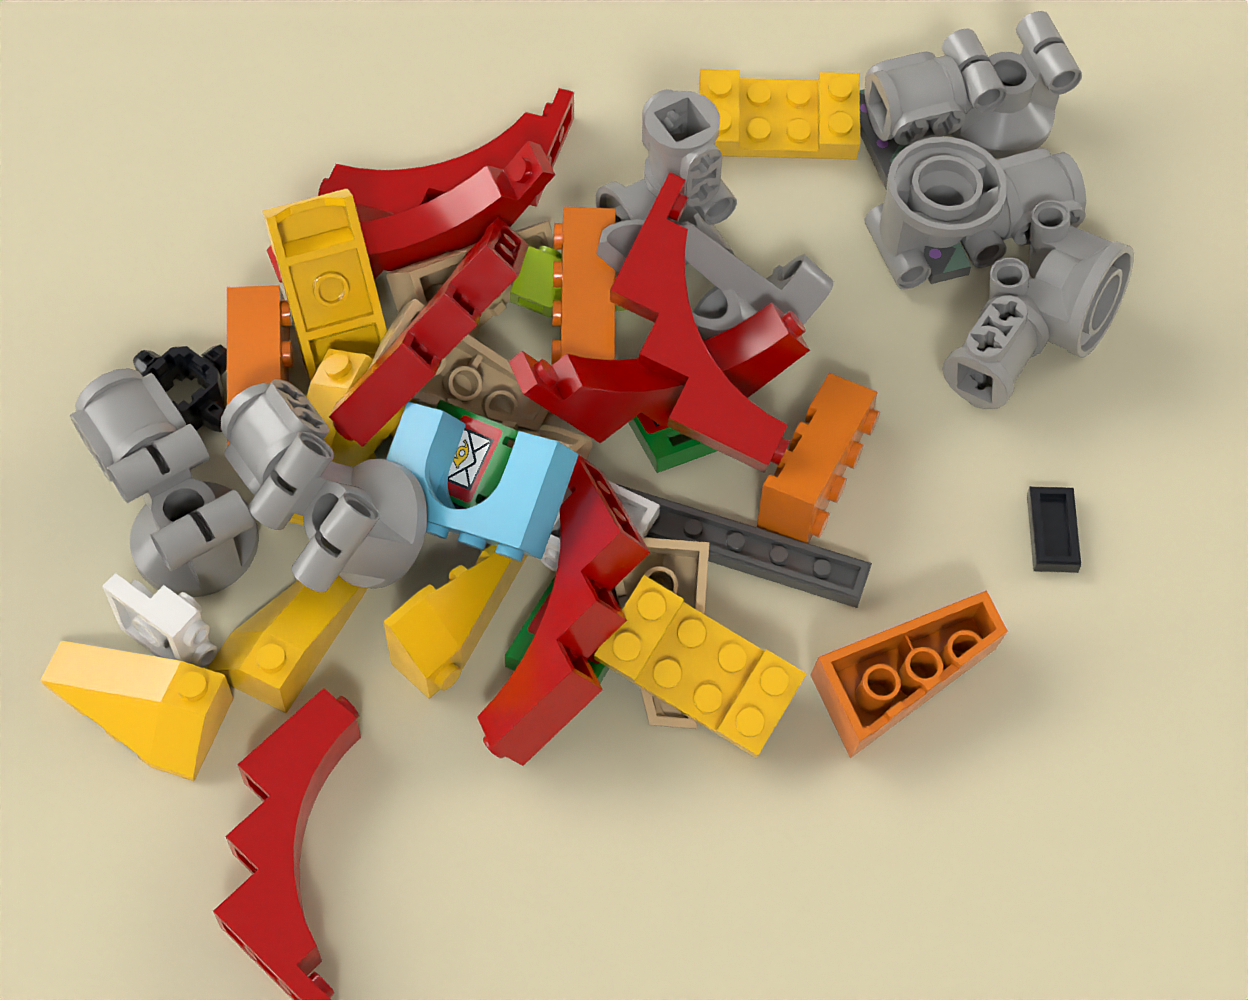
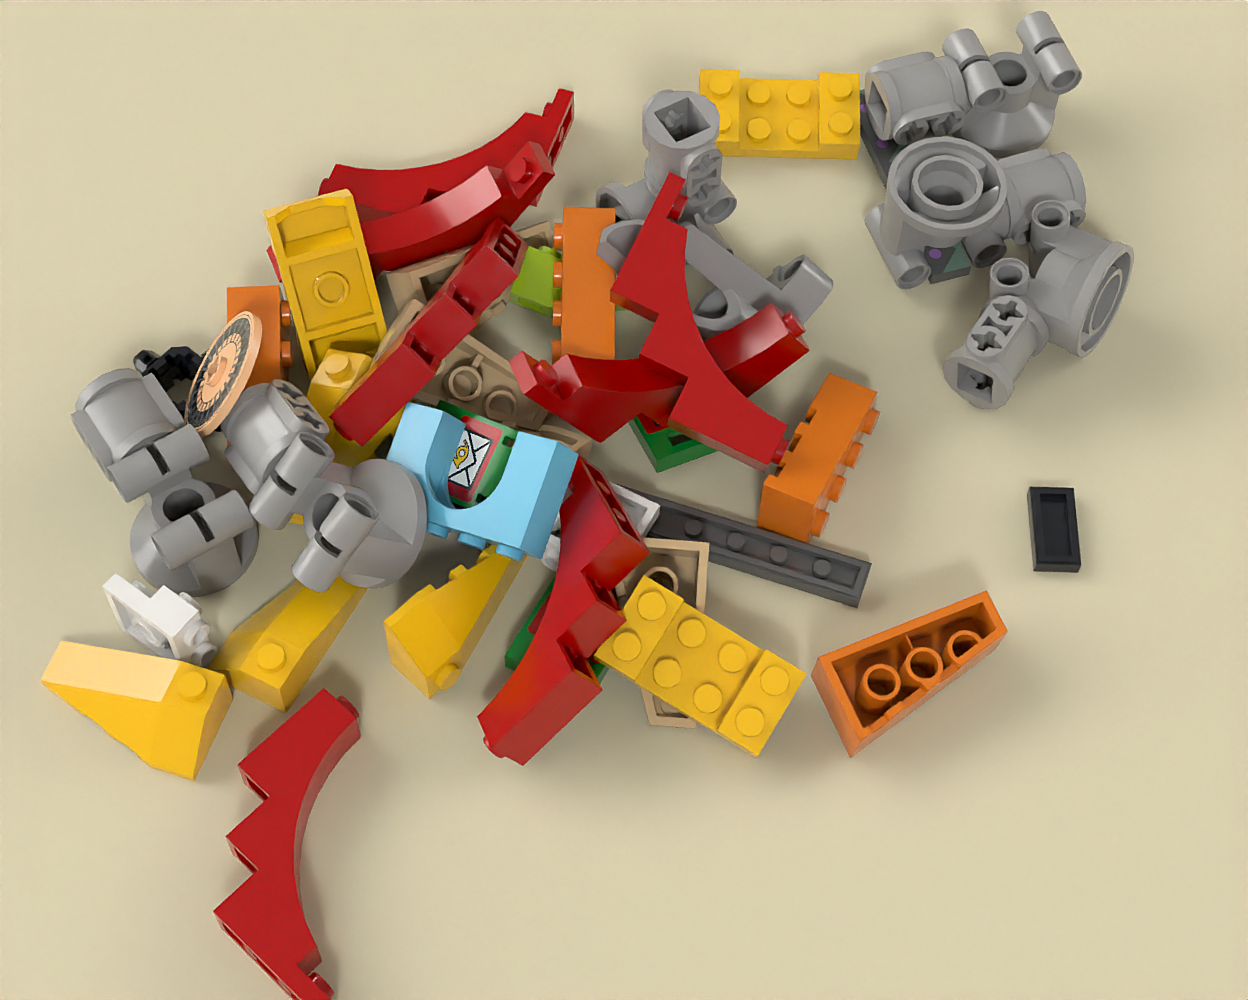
none -> light nougat piece [184,311,262,438]

